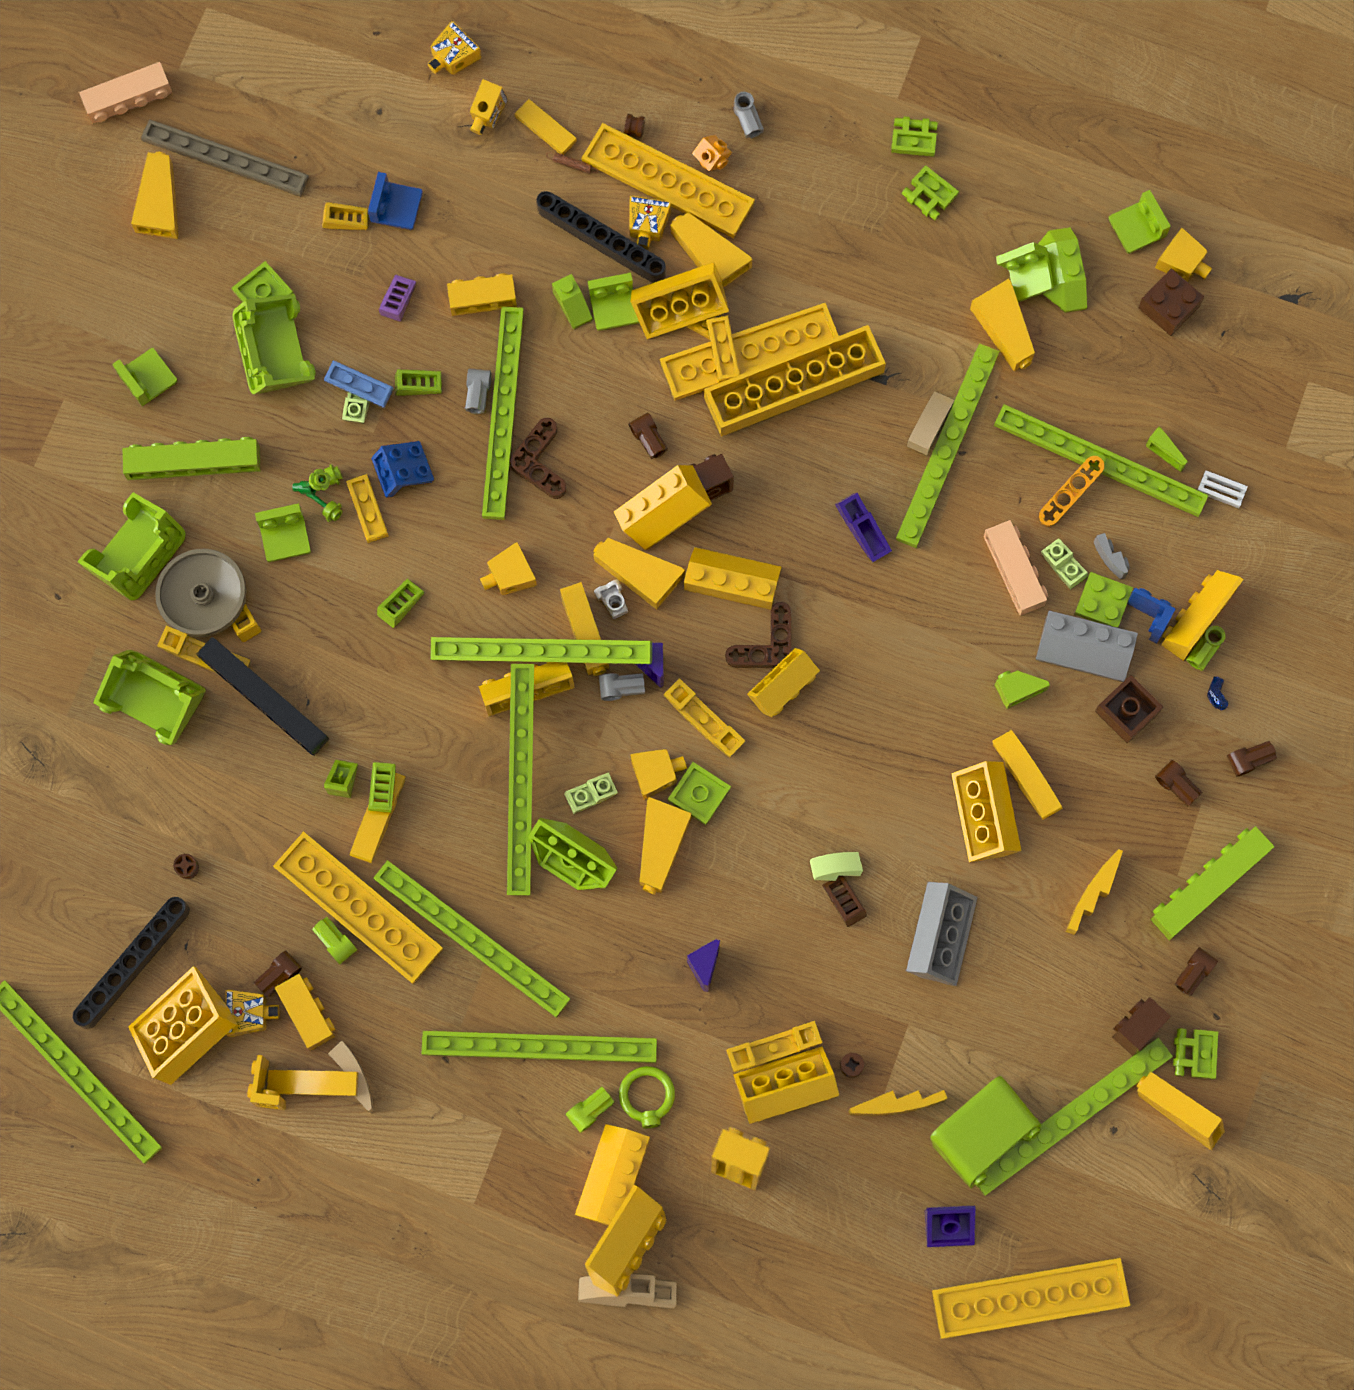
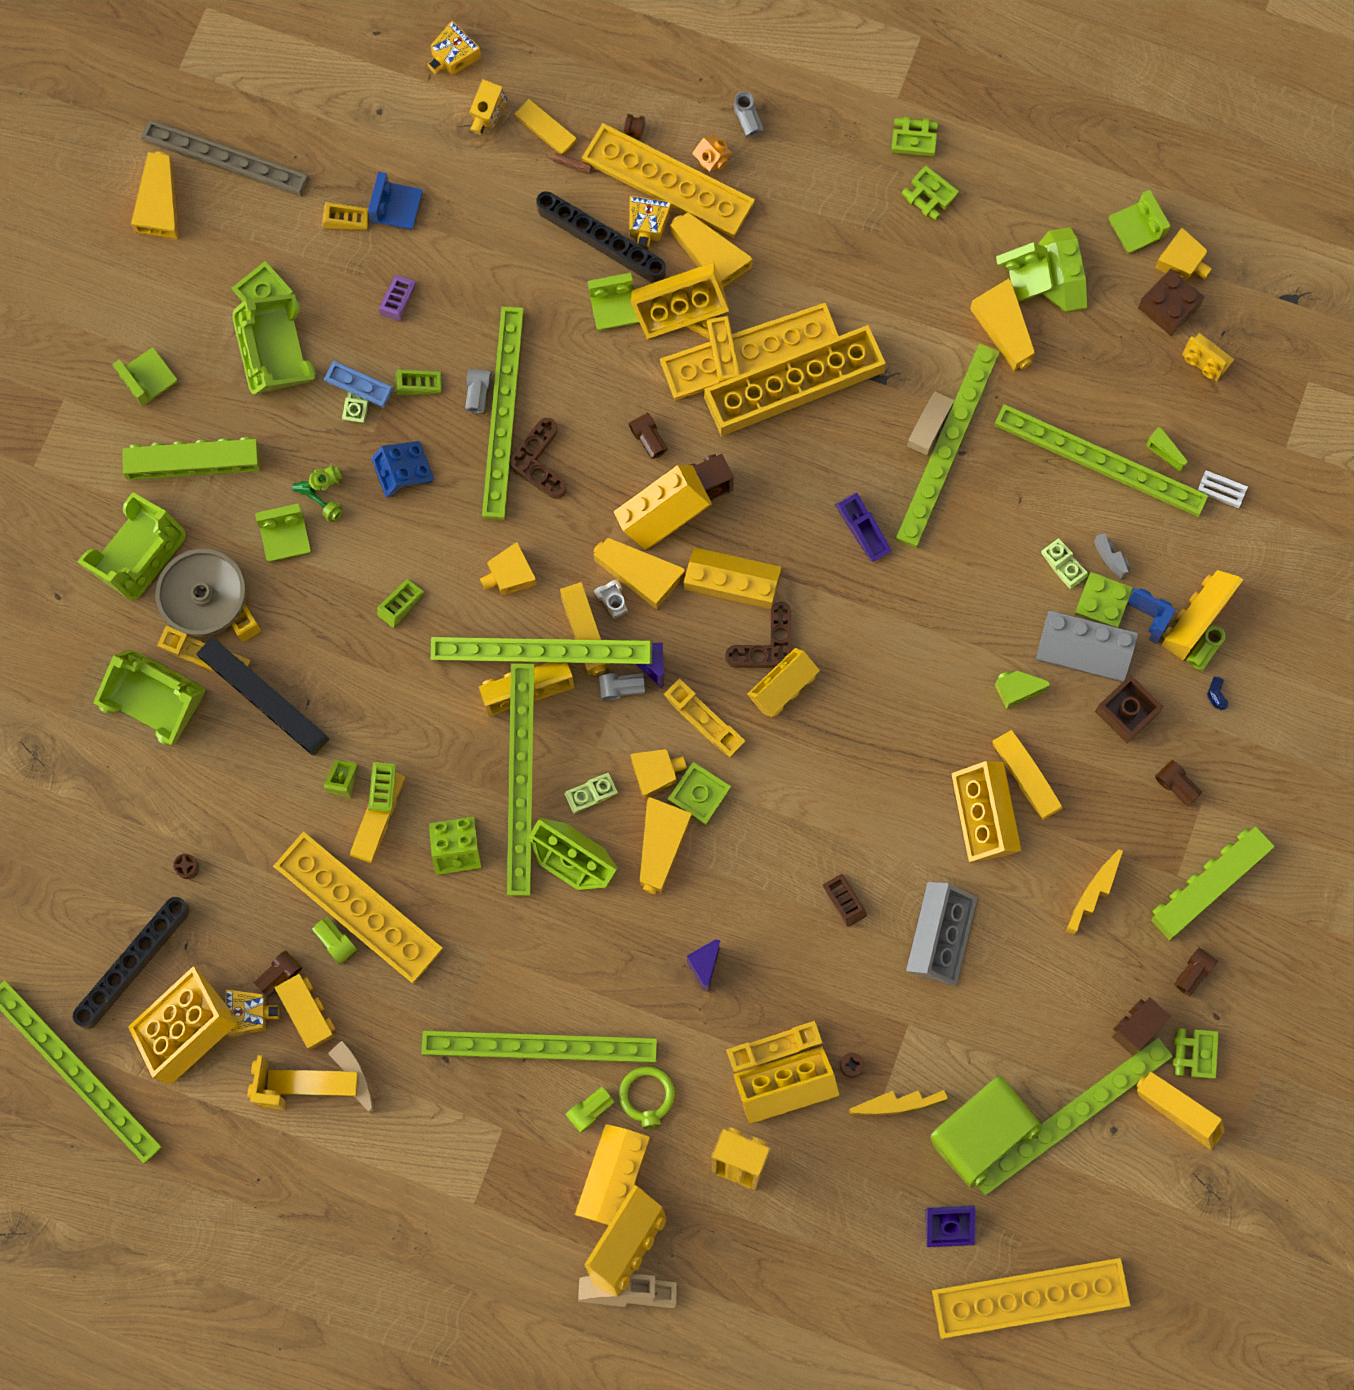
light nougat brick [79,62,172,124] -> none
yellow tile [346,474,389,543] -> none
lime plate [373,860,571,1018] -> none
yellow brick [447,273,517,316] -> none
lime slope [552,274,593,330] -> none
yellowish green slope [810,852,863,881] -> none
light nougat brick [983,520,1048,616] -> none
light orange beam [1039,456,1104,527] -> none
reddish brown piece [1227,741,1277,777] -> none
none -> lime bracket [429,817,481,875]
none -> yellow bracket [1182,333,1234,381]

